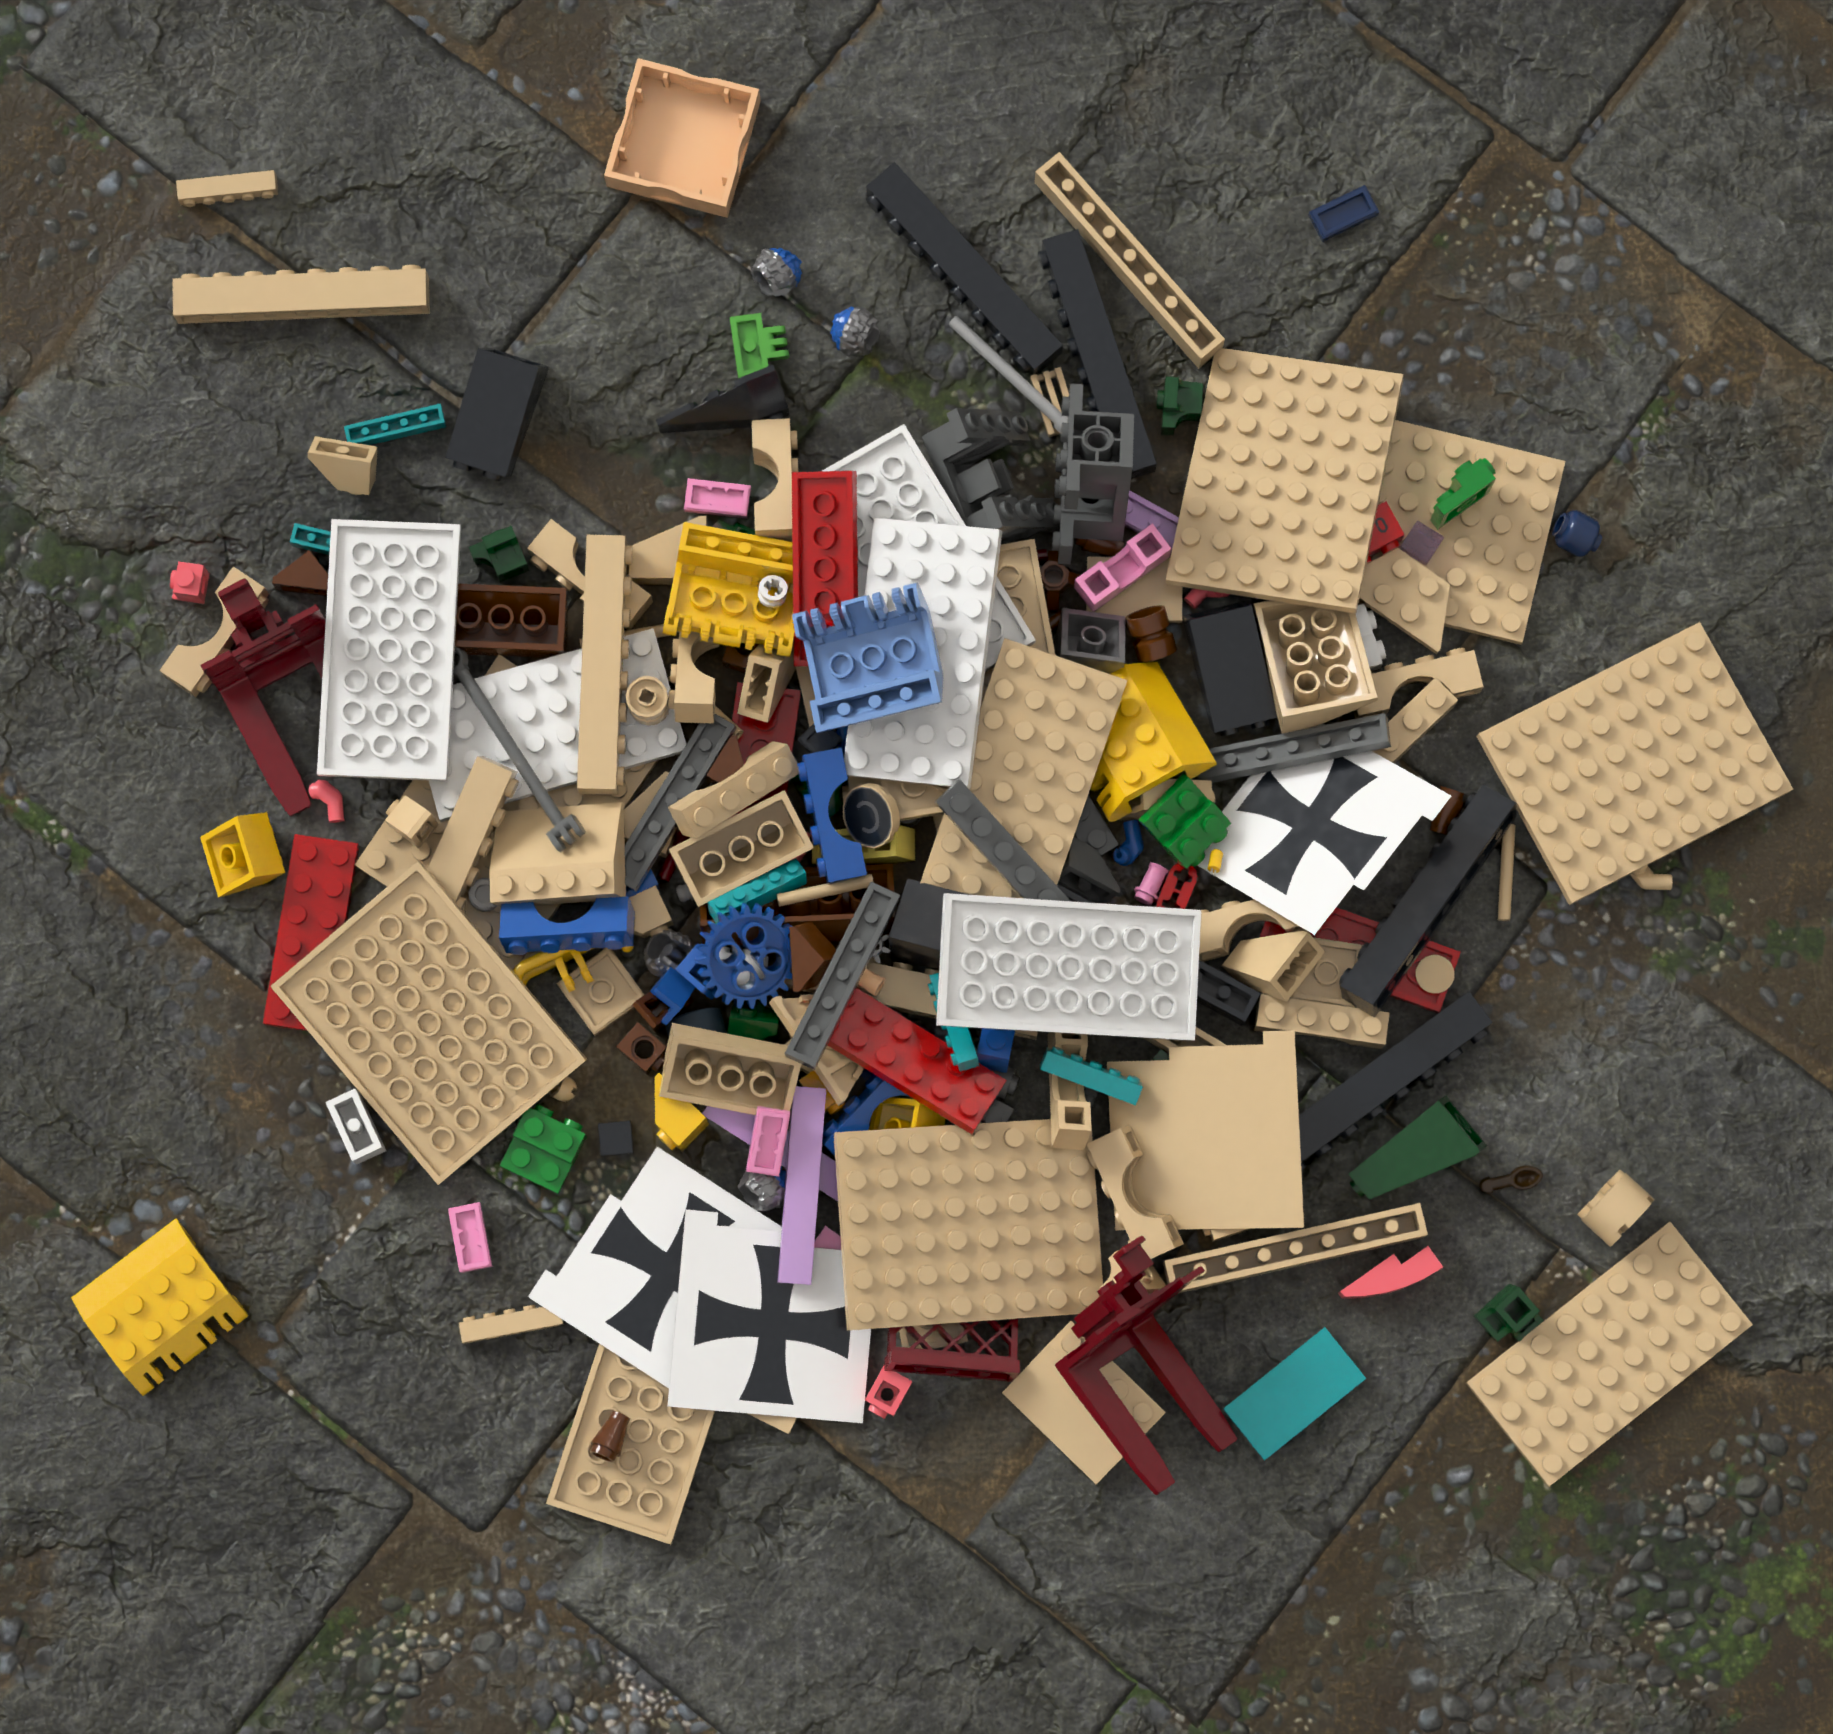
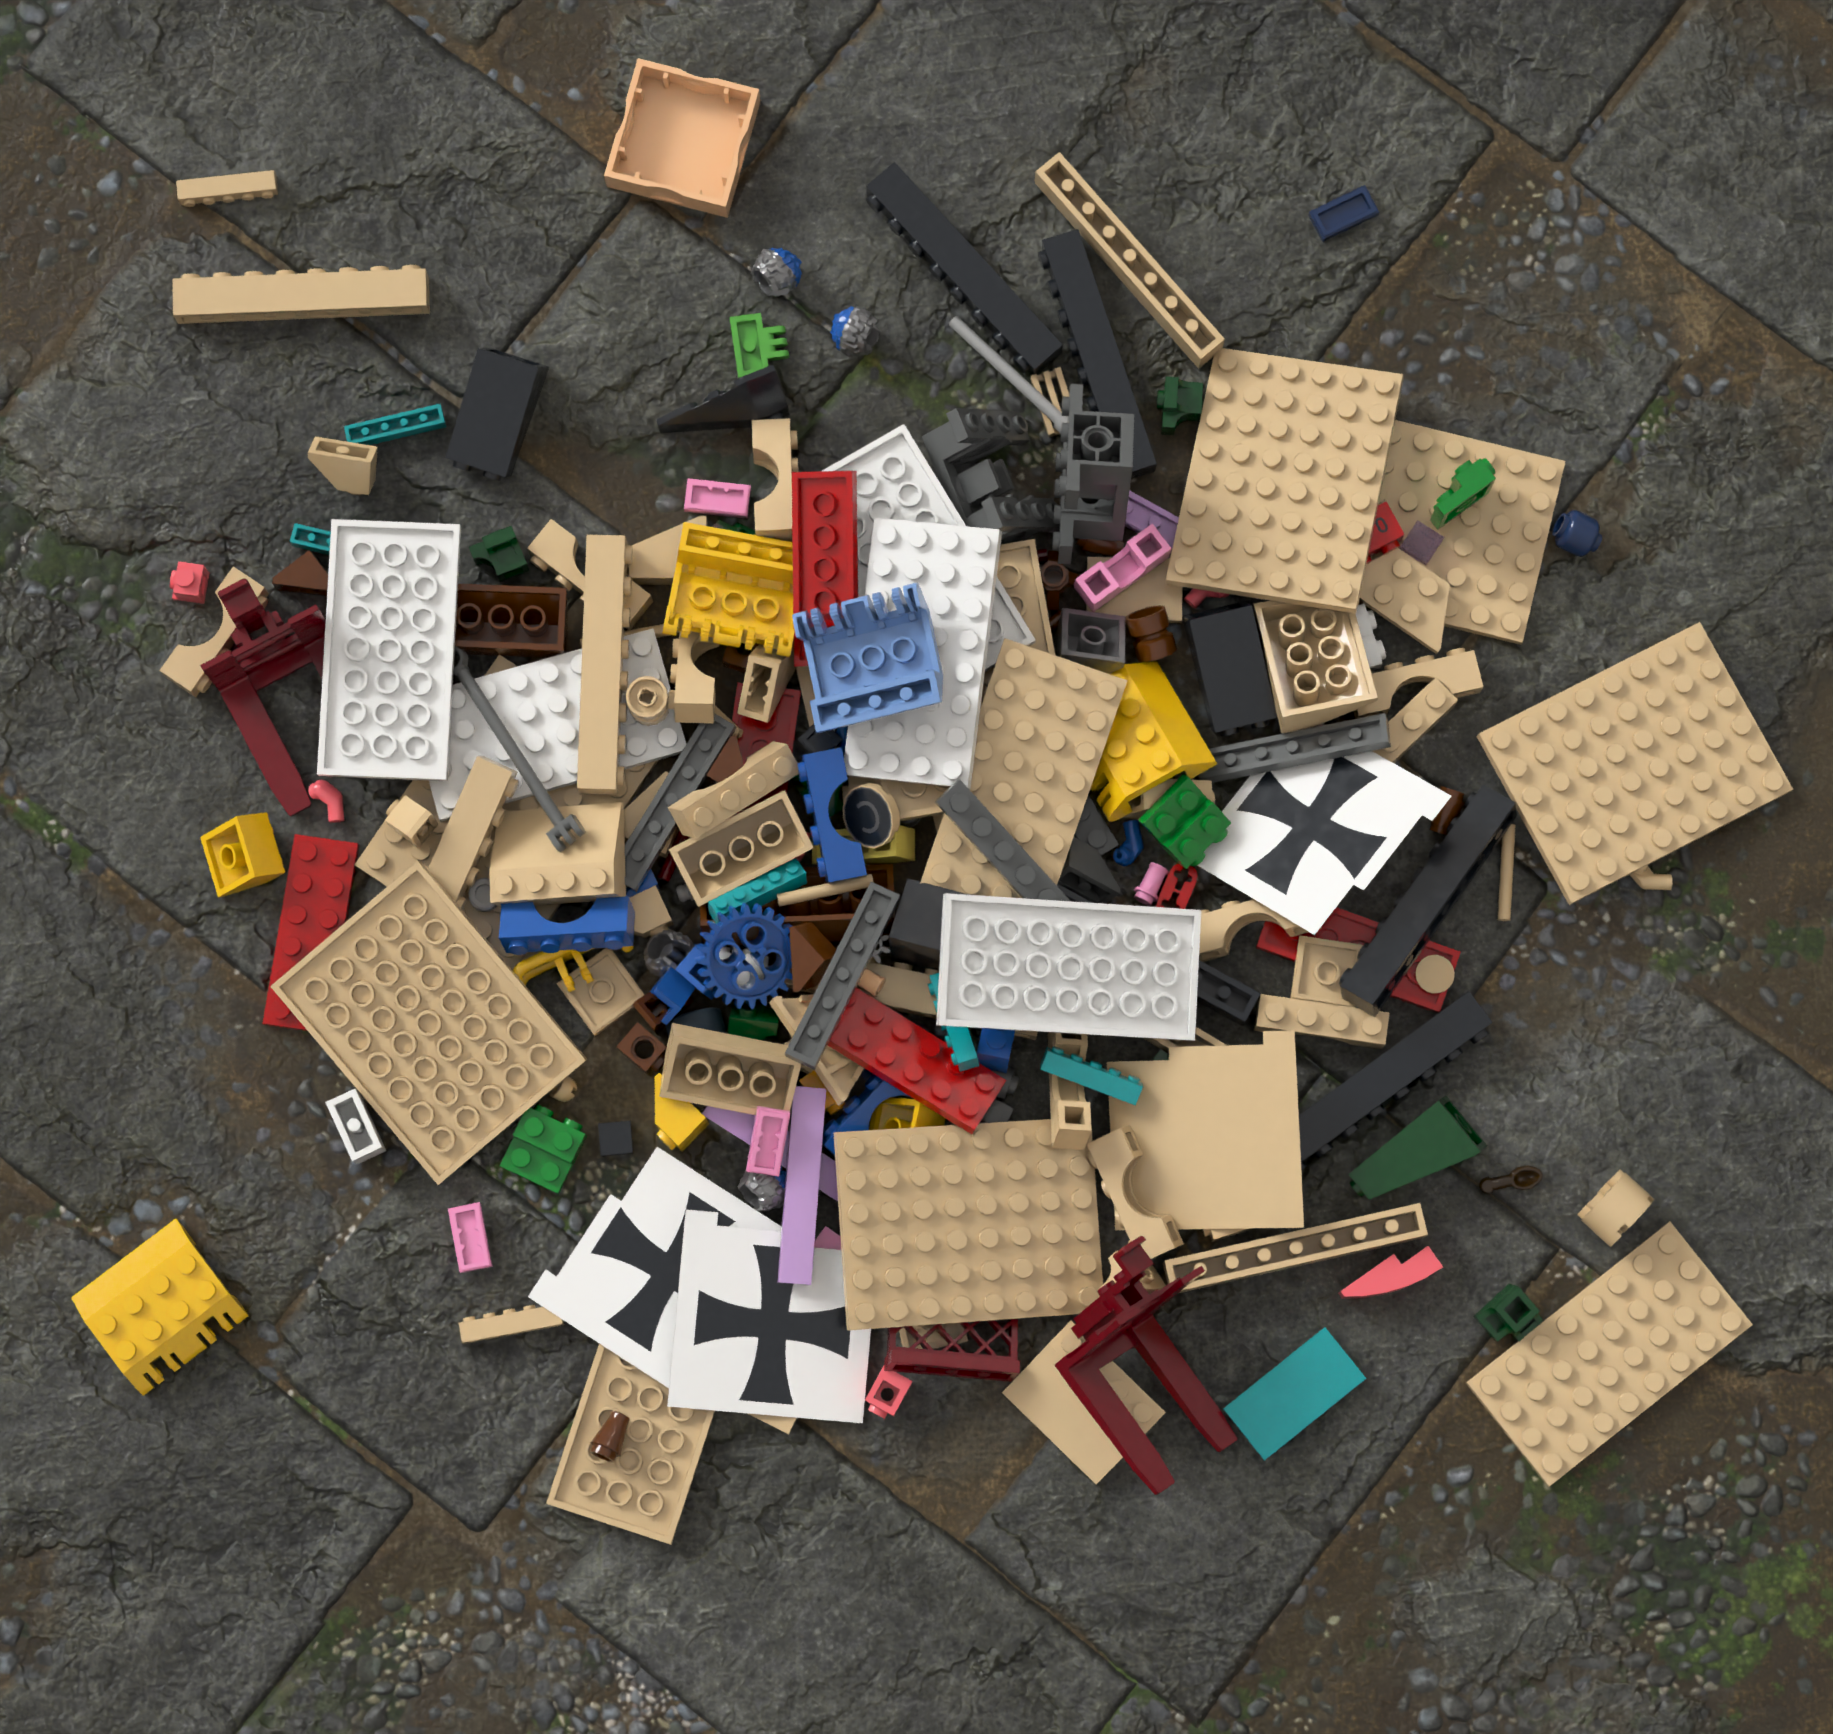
white bush [758,575,788,608] -> none
yellow piece [1207,849,1223,876] -> none
tan slope [1222,930,1325,1001] -> none

